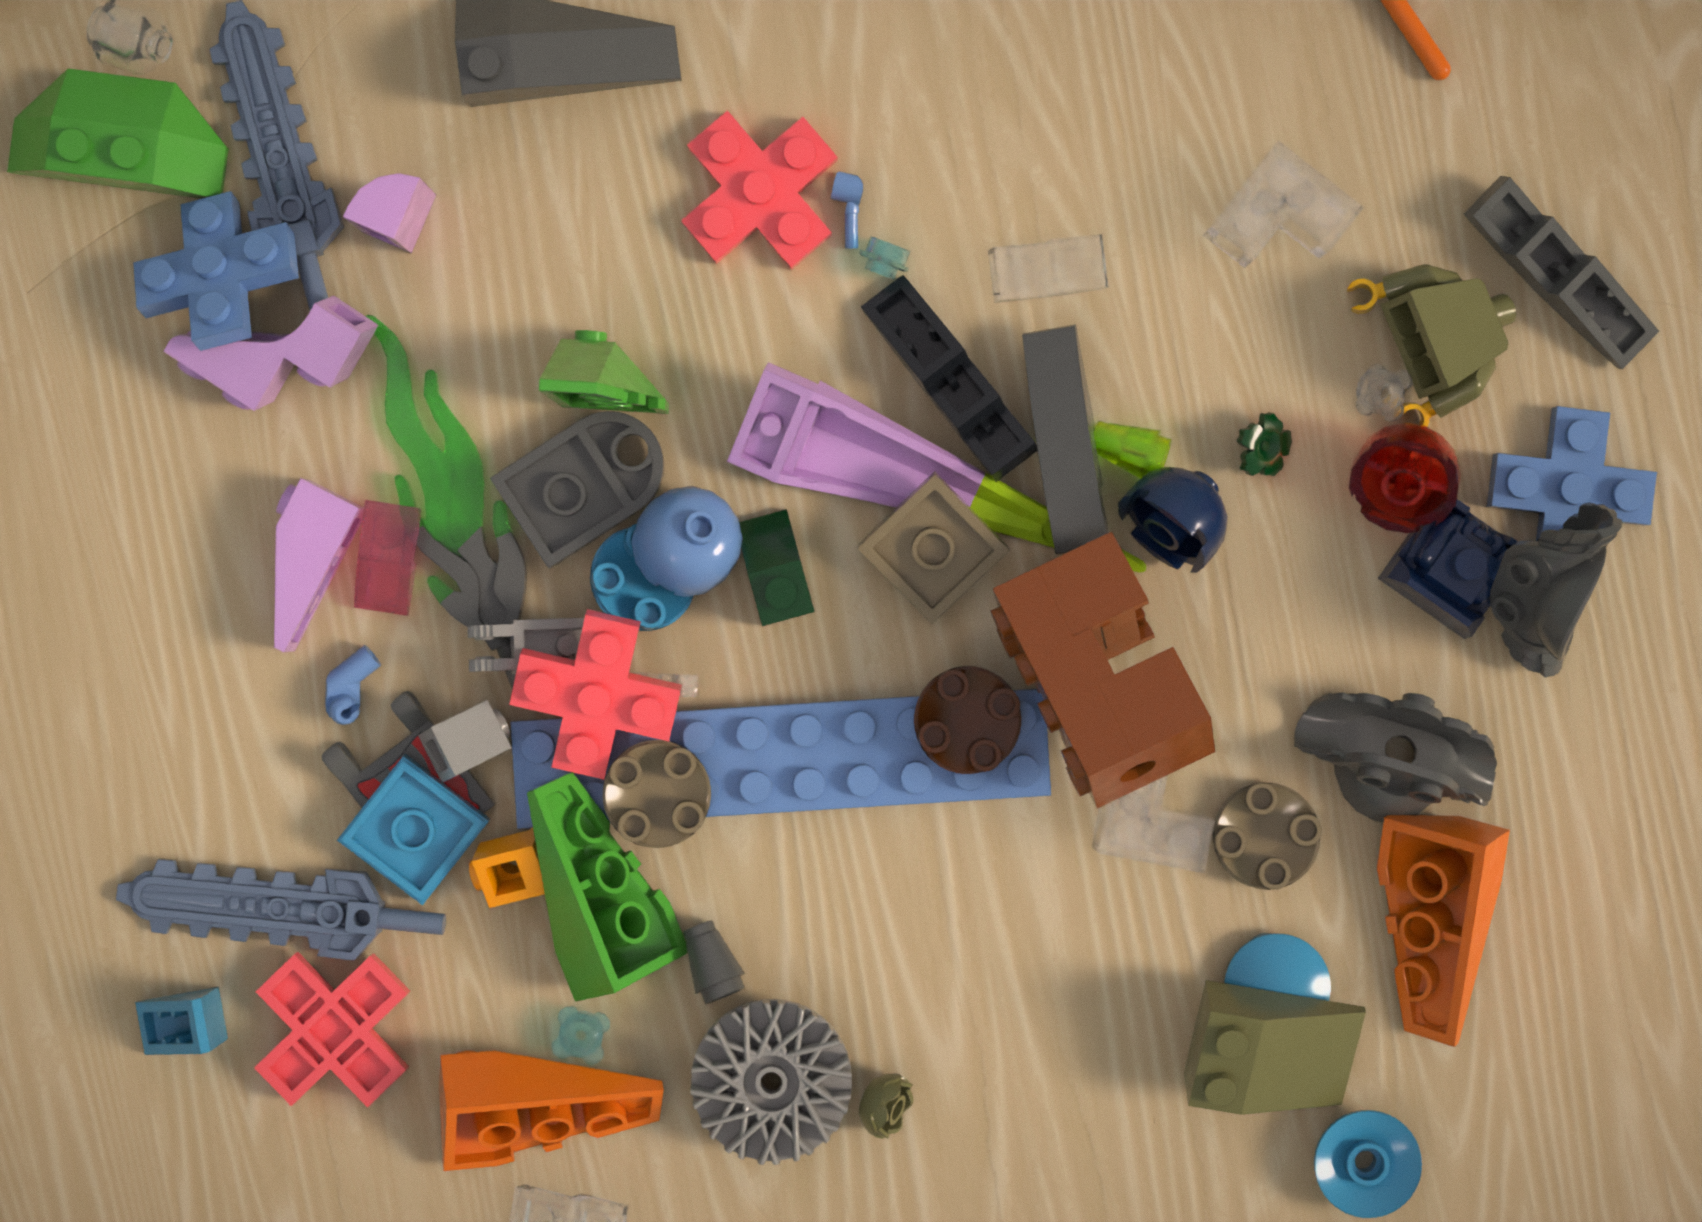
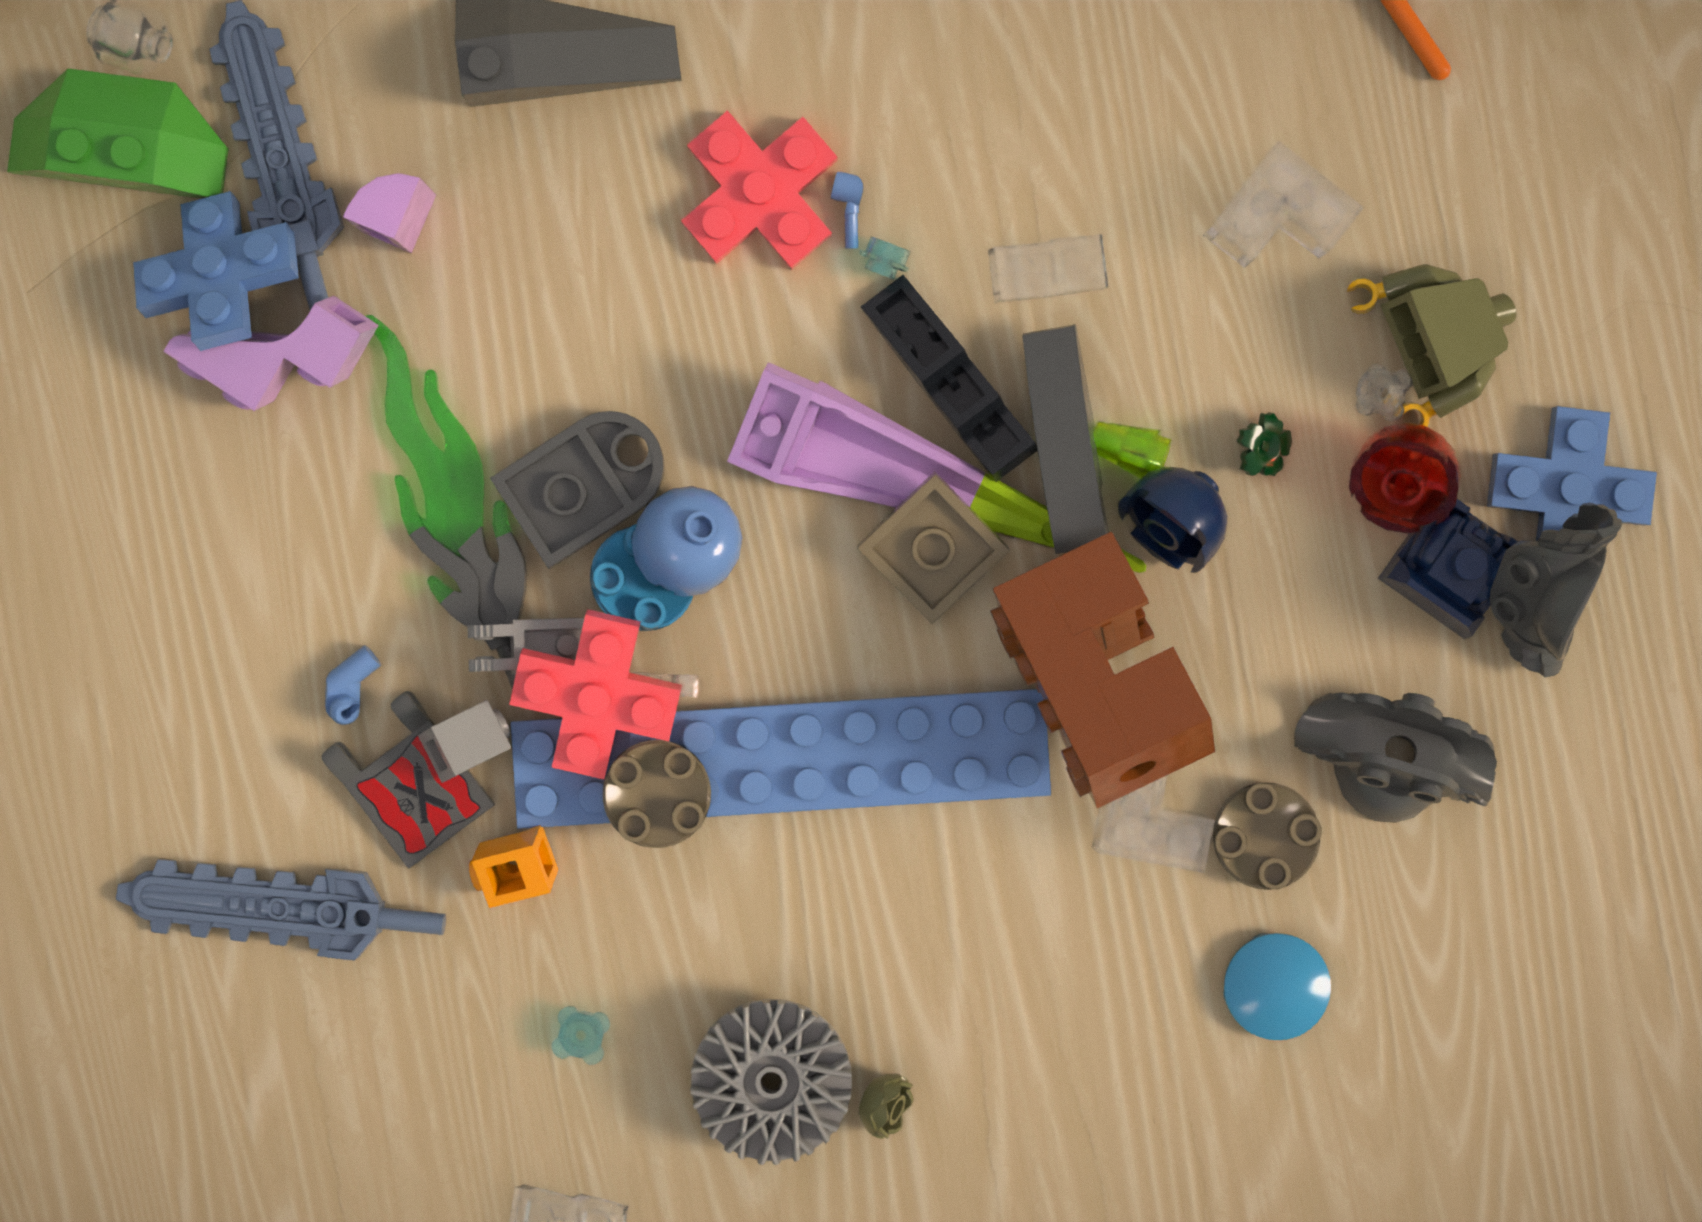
dark azure slope [135,987,228,1055] -> none
coral plate [254,952,410,1108] -> none
lavender slope [274,478,368,652] -> none
dark azure tile [337,754,490,905] -> none
clear pink slope [354,500,422,616] -> none
orange wedge [439,1050,664,1171] -> none
bright green wedge [527,772,688,1002] -> none
bright green wedge [539,330,669,414] -> none
dark grey cone [683,920,745,1004] -> none
dark green slope [739,509,815,626] -> none
reddish brown dish [914,666,1021,774] -> none
olive slope [1184,980,1366,1115] -> none
dark azure dish [1314,1110,1422,1218] -> none
orange wedge [1377,815,1510,1047] -> none
dark grey slope [1464,176,1659,370] -> none

